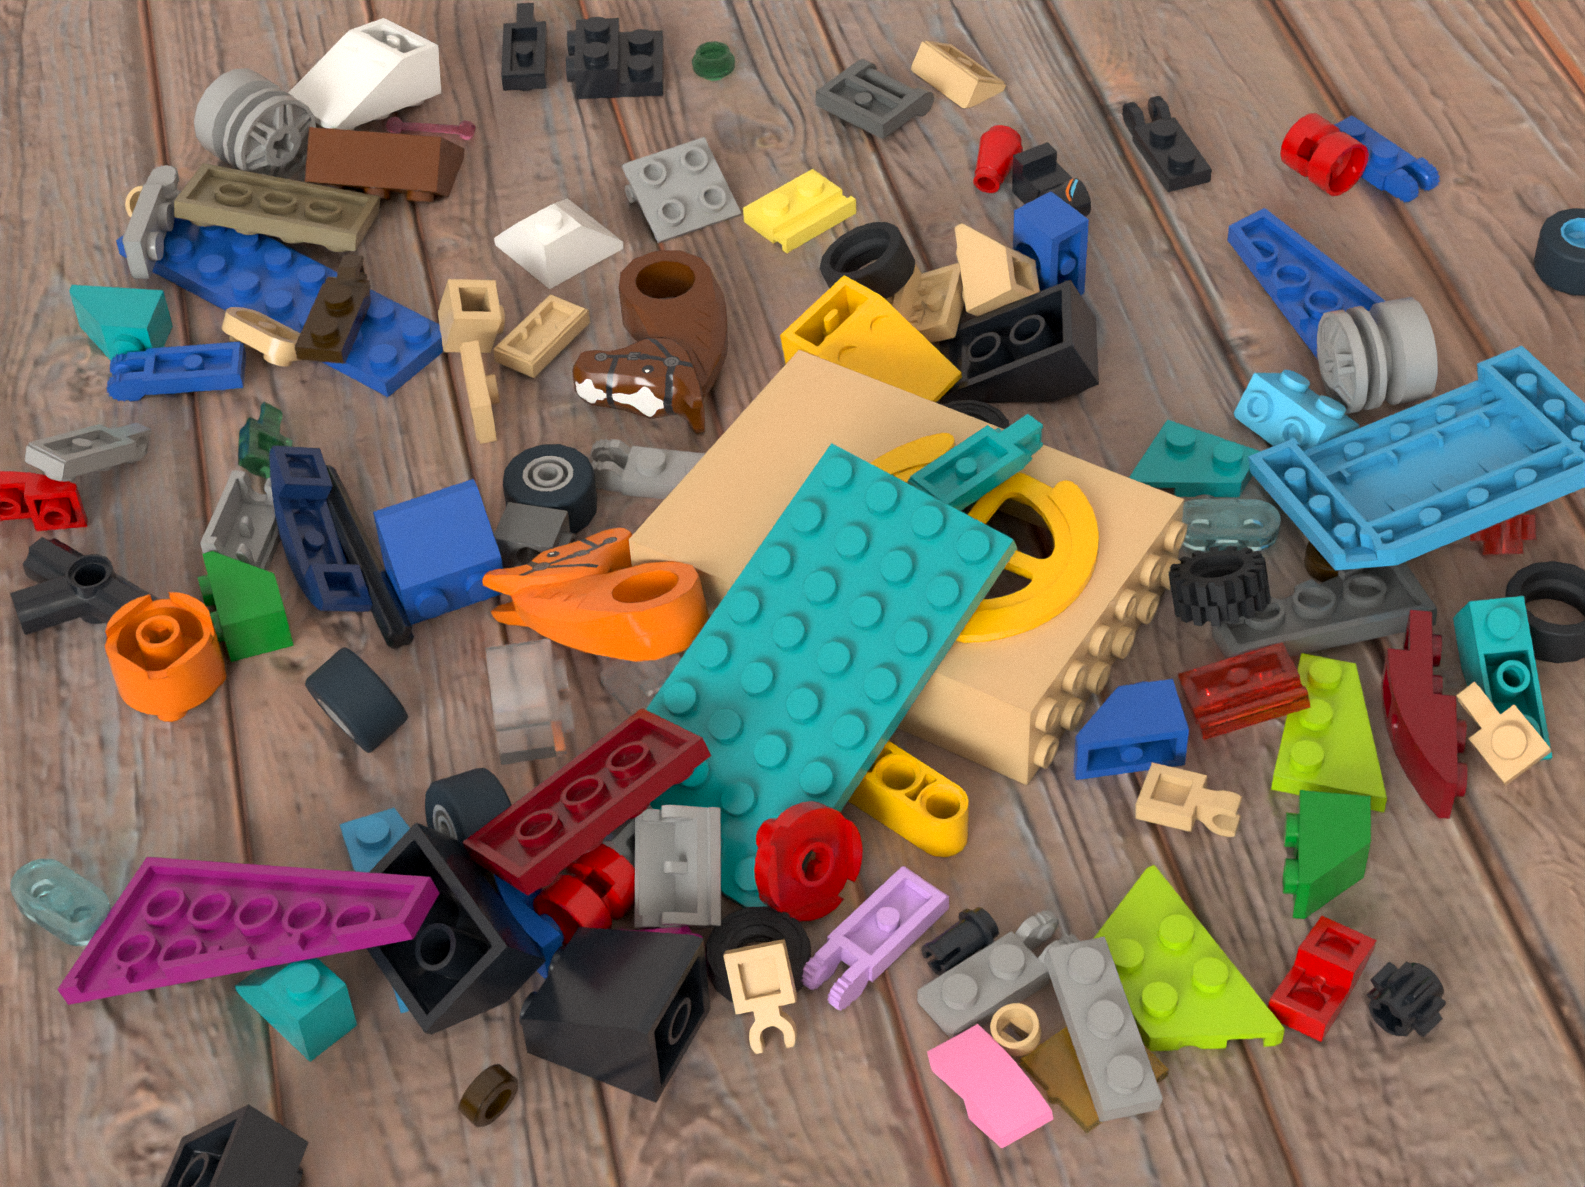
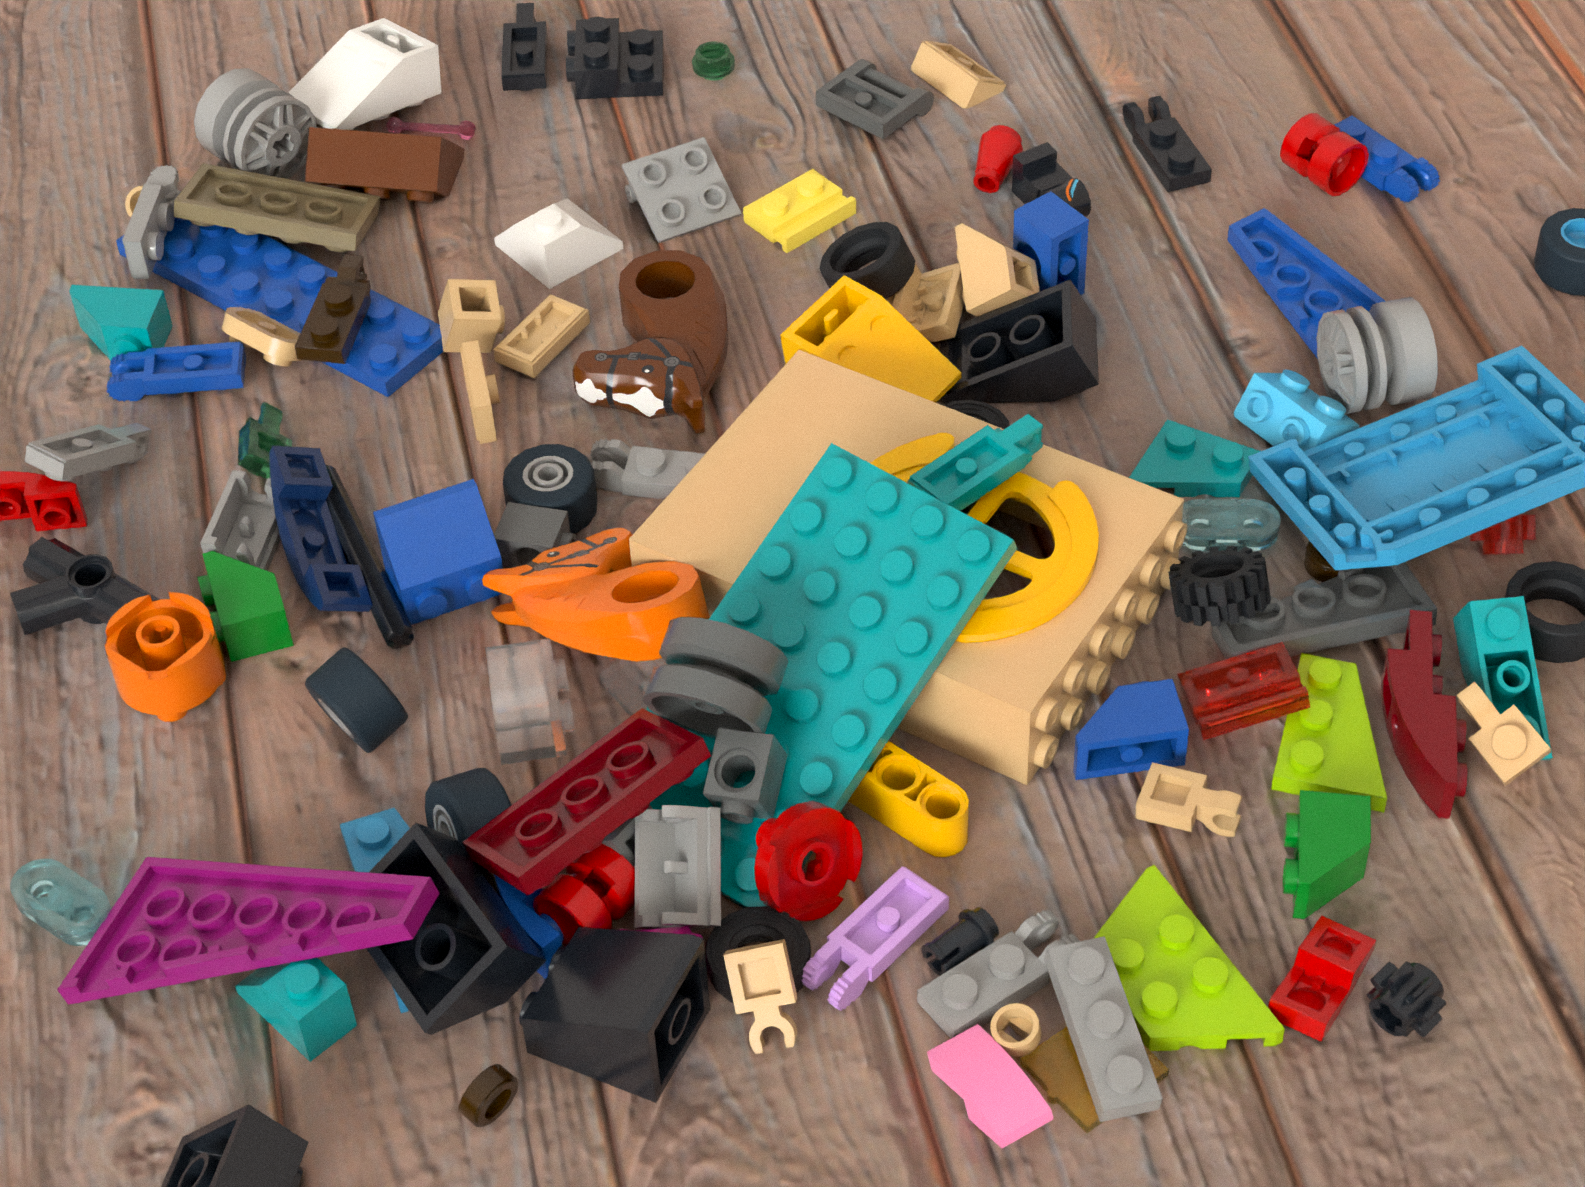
none -> dark grey wheel [642,617,789,739]
none -> dark grey brick [703,728,787,824]

